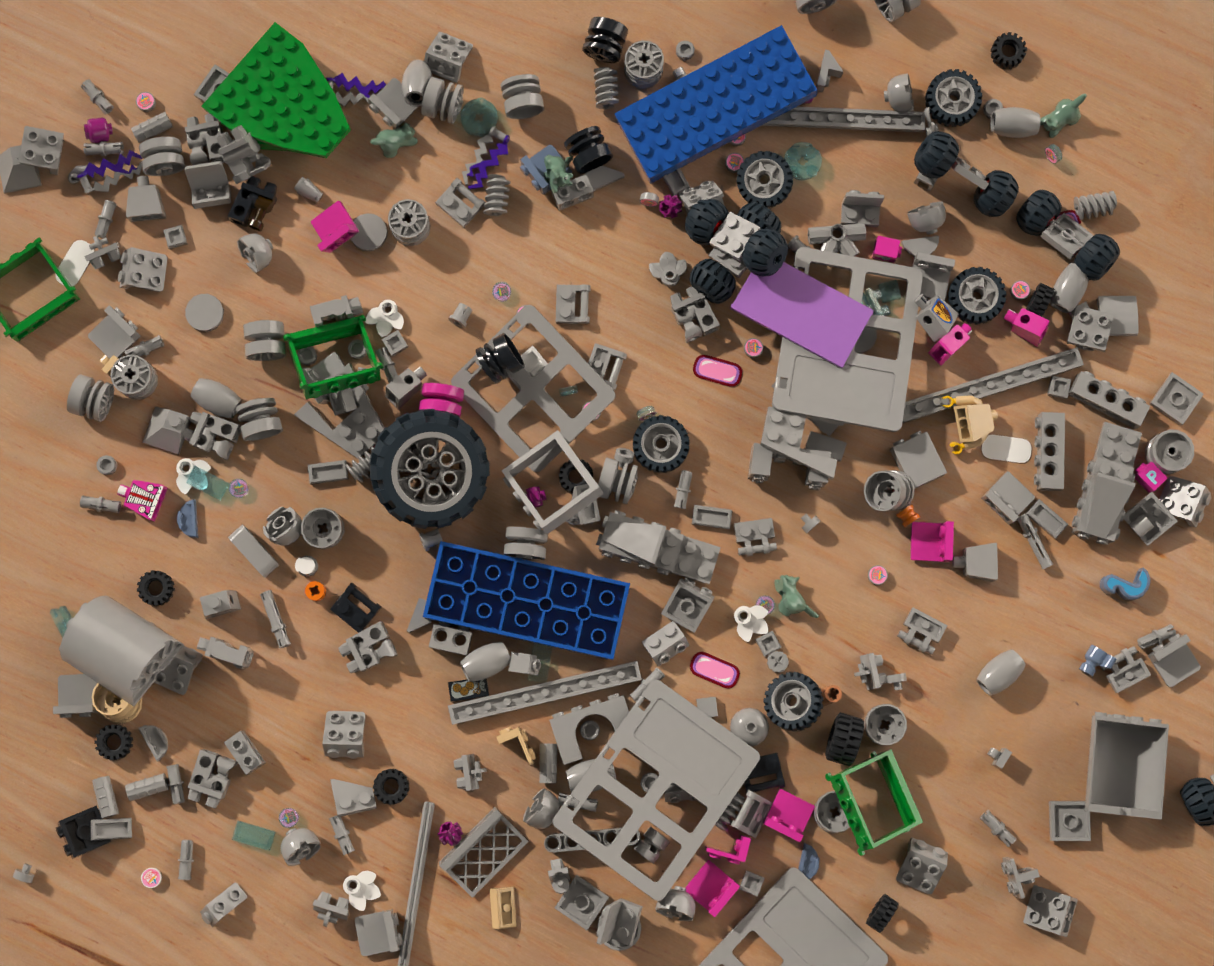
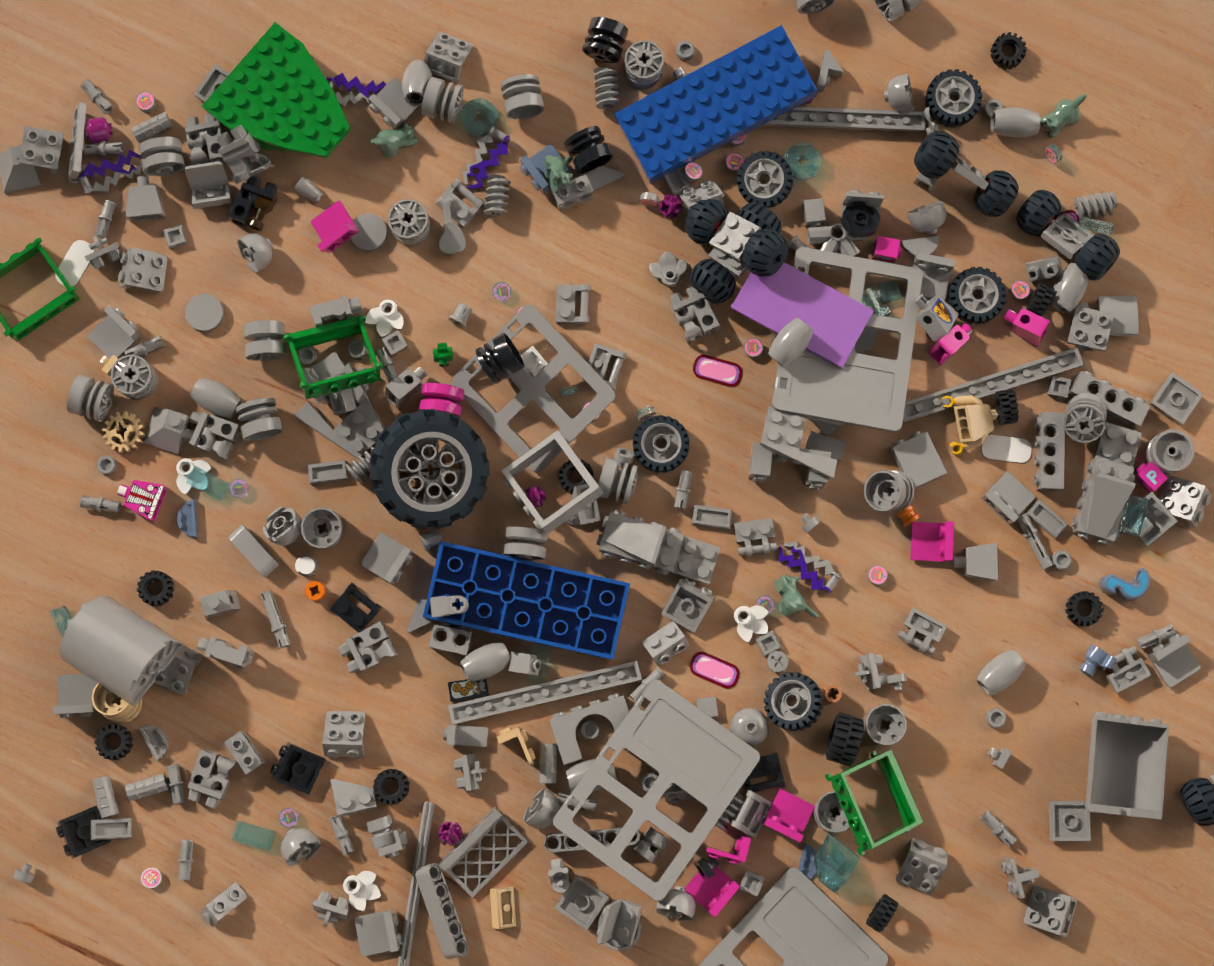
none -> light grey tile [68,103,86,180]
none -> tan gear [102,411,145,453]
none -> black plate [270,742,326,795]
none -> light grey bracket [361,533,413,585]
none -> light grey wheel [366,815,396,849]
none -> light grey bracket [378,828,408,859]
none -> light grey beam [415,863,469,959]
none -> light grey piece [430,596,469,618]
none -> green gear [433,343,454,367]
none -> light grey piece [437,197,466,254]
none -> light grey bracket [443,725,488,747]
none -> tile [683,162,703,182]
none -> black tile [693,858,718,880]
none -> light grey piece [768,317,814,367]
none -> piece [779,541,841,593]
none -> light grey brick [802,198,826,228]
none -> clear light blue slope [814,833,860,893]
none -> black plate [841,201,880,238]
none -> light grey tile [985,708,1006,728]
none -> black tyre [994,389,1019,425]
none -> light grey hips [1025,256,1063,282]
none -> light grey tile [1051,550,1072,570]
none -> light grey wheel [1064,393,1107,443]
none -> black tyre [1065,591,1104,627]
none -> clear light blue axle [1079,217,1114,234]
none -> clear light blue tile [1119,496,1149,536]

